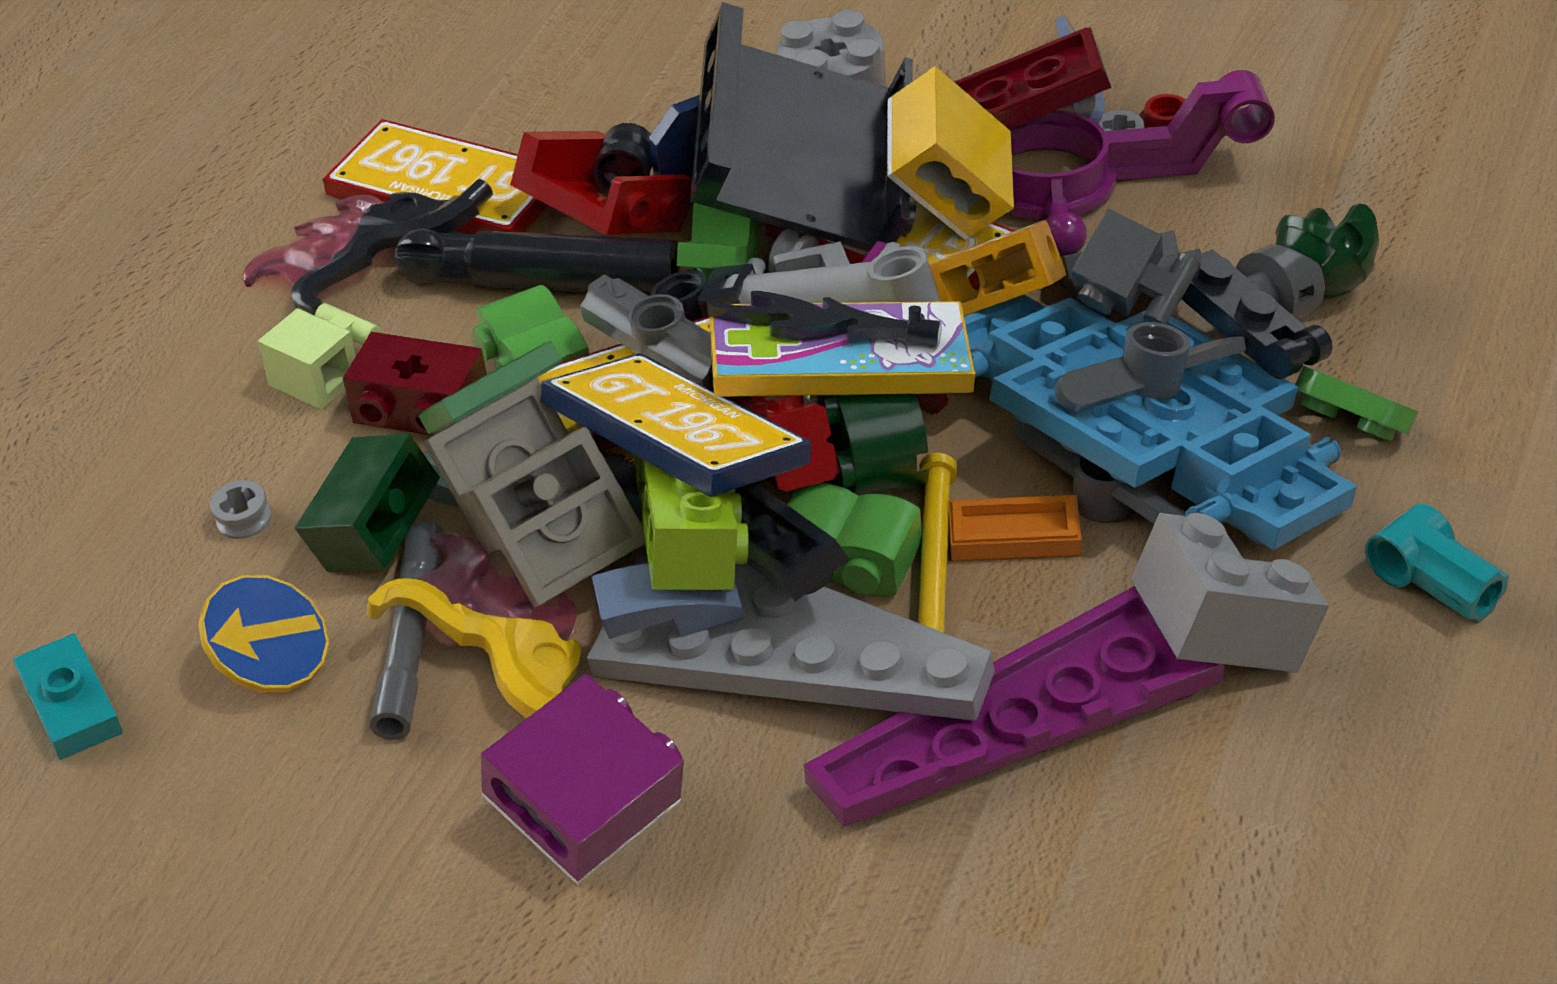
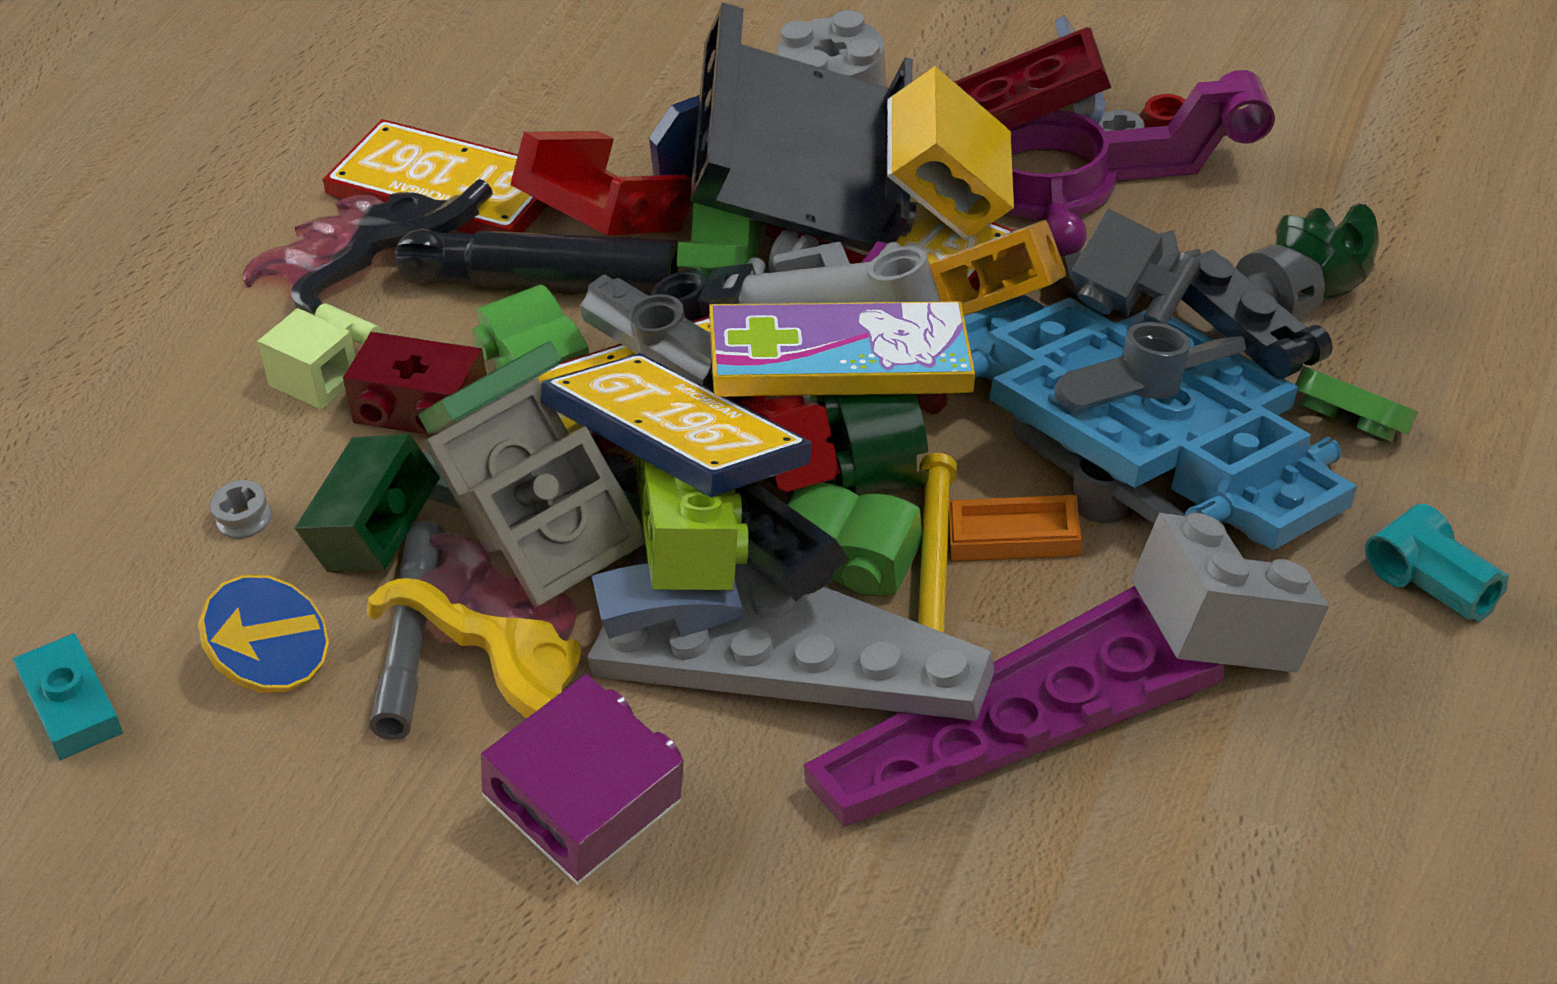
black wheel [593,123,652,195] -> none
black piece [707,291,942,346] -> none

